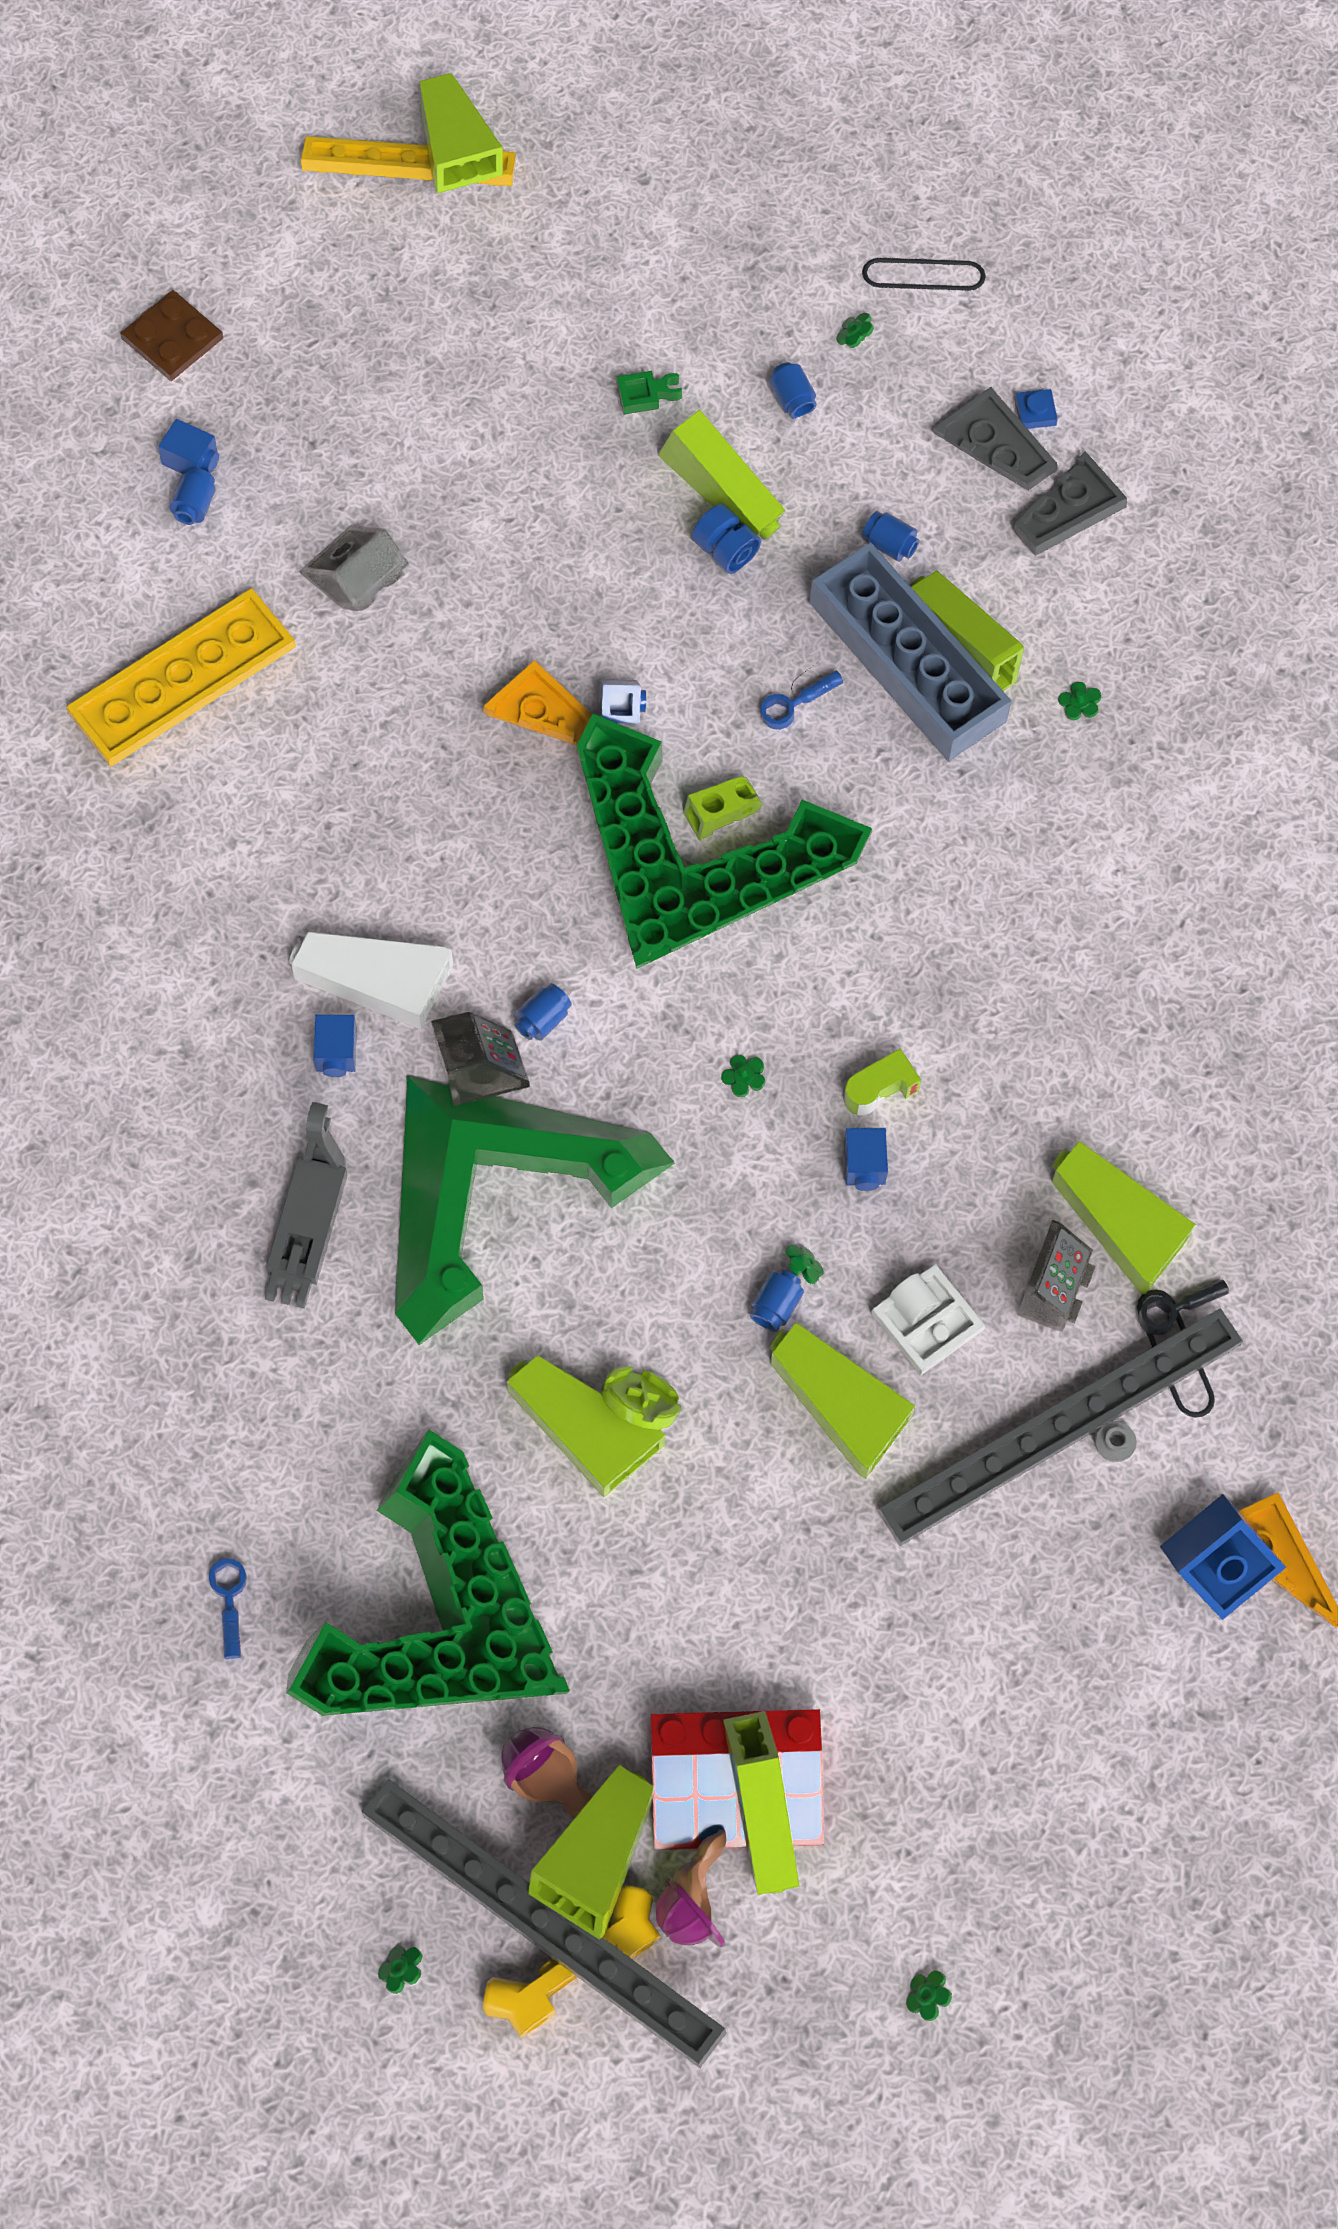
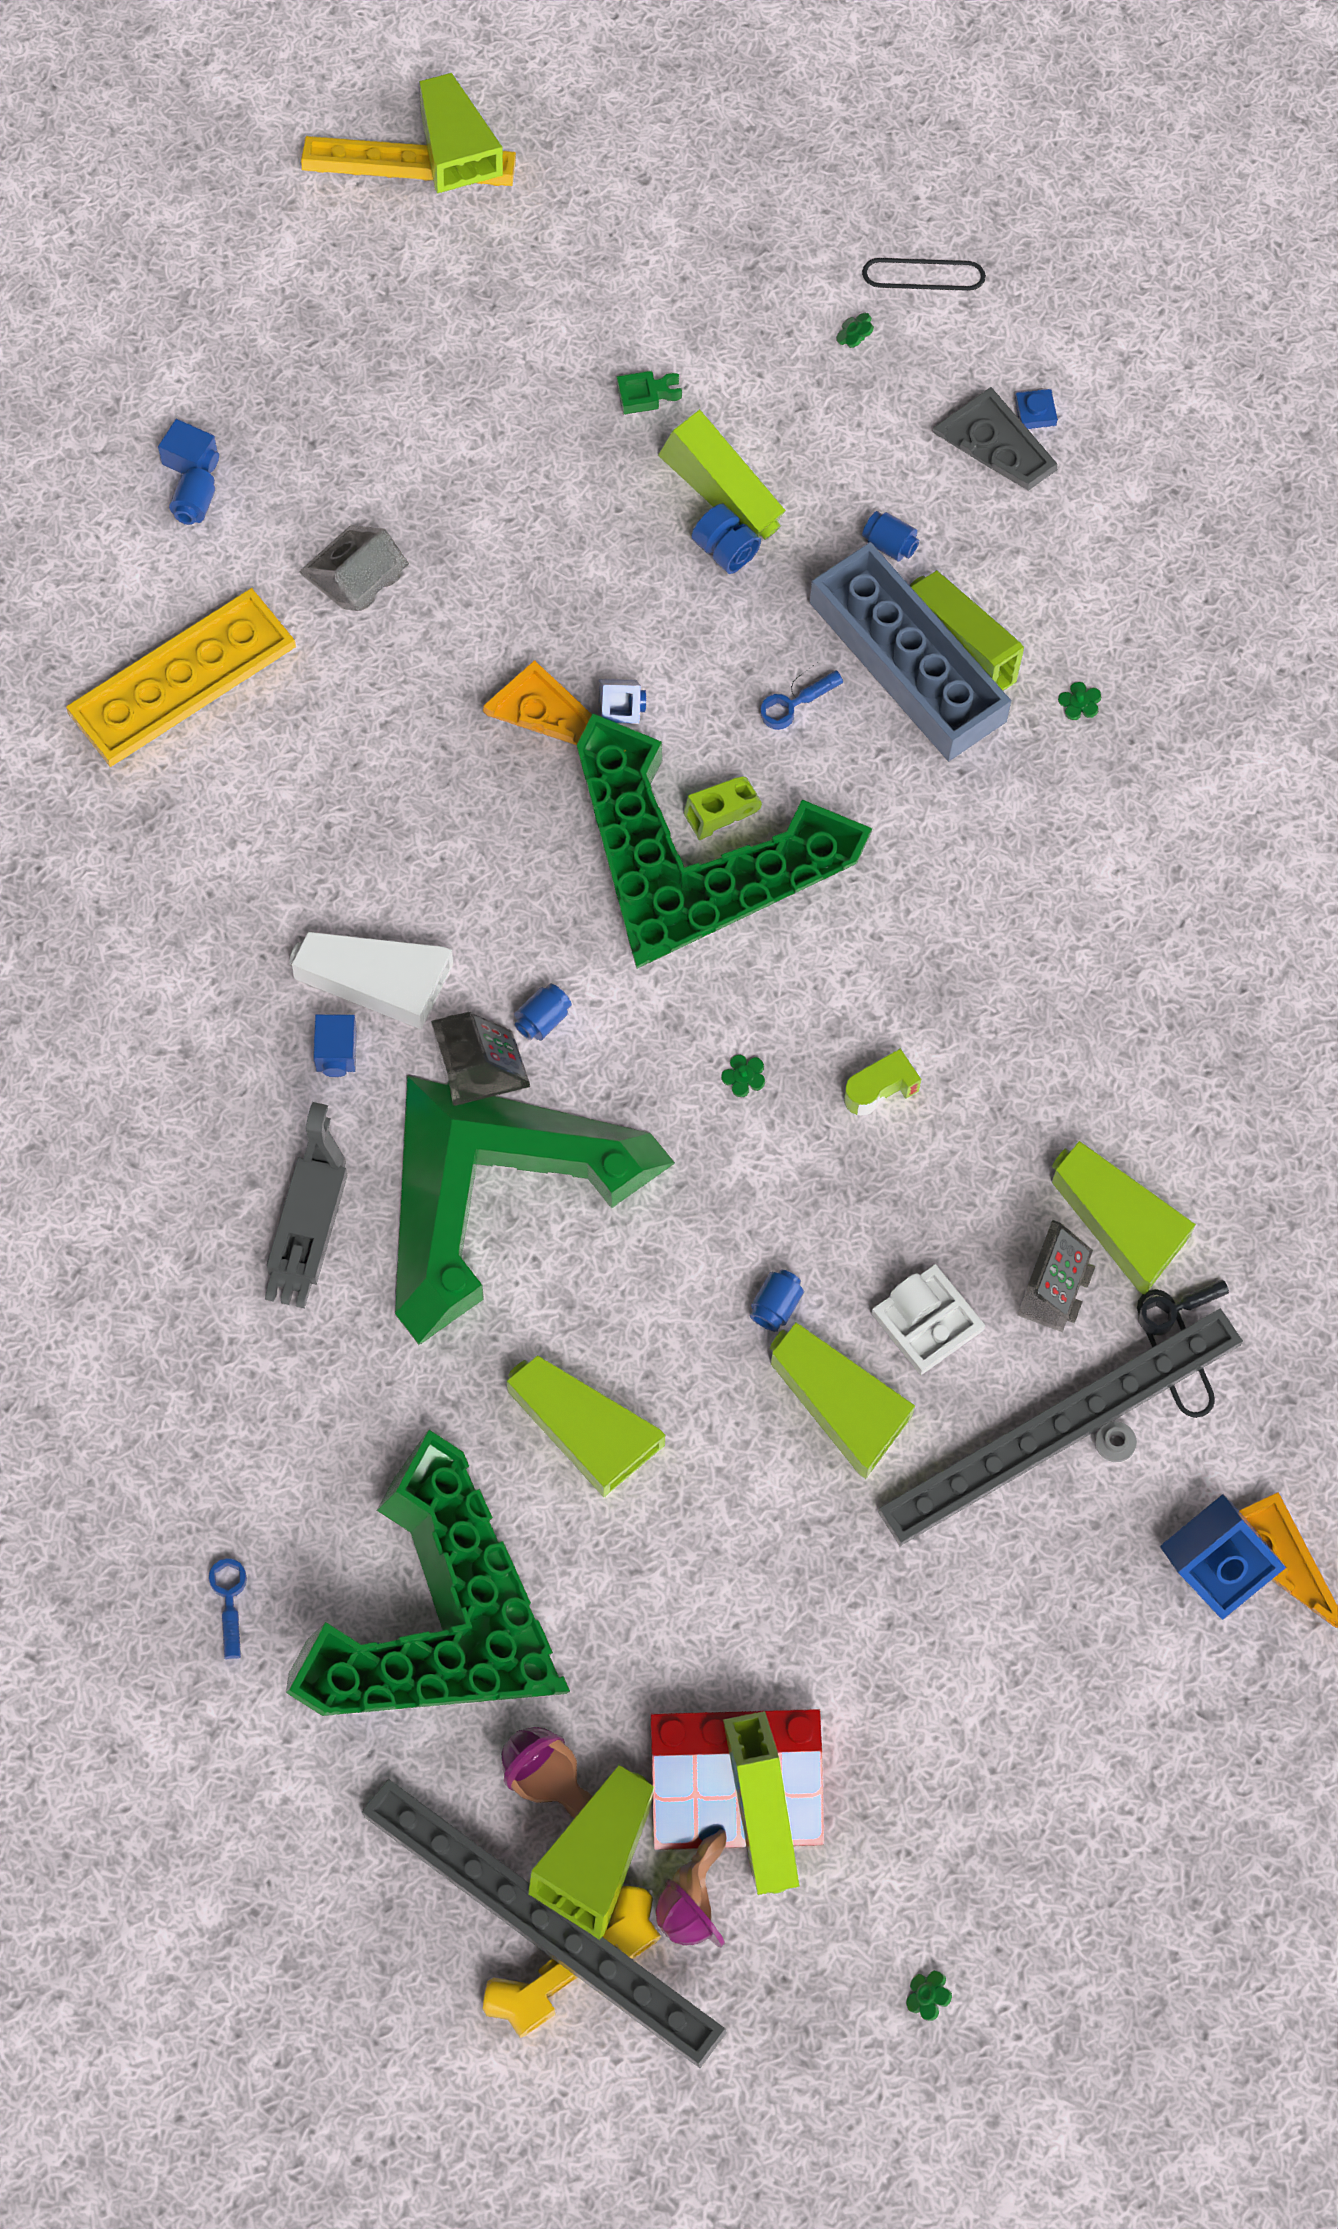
reddish brown plate [121,290,223,382] -> none
green plant [378,1946,423,1994] -> none
lime tile [601,1366,681,1430] -> none
blue brick [769,362,817,419] -> none
green plant [785,1245,824,1284] -> none
blue brick [844,1128,888,1191] -> none
dark grey wing [1015,451,1127,556] -> none

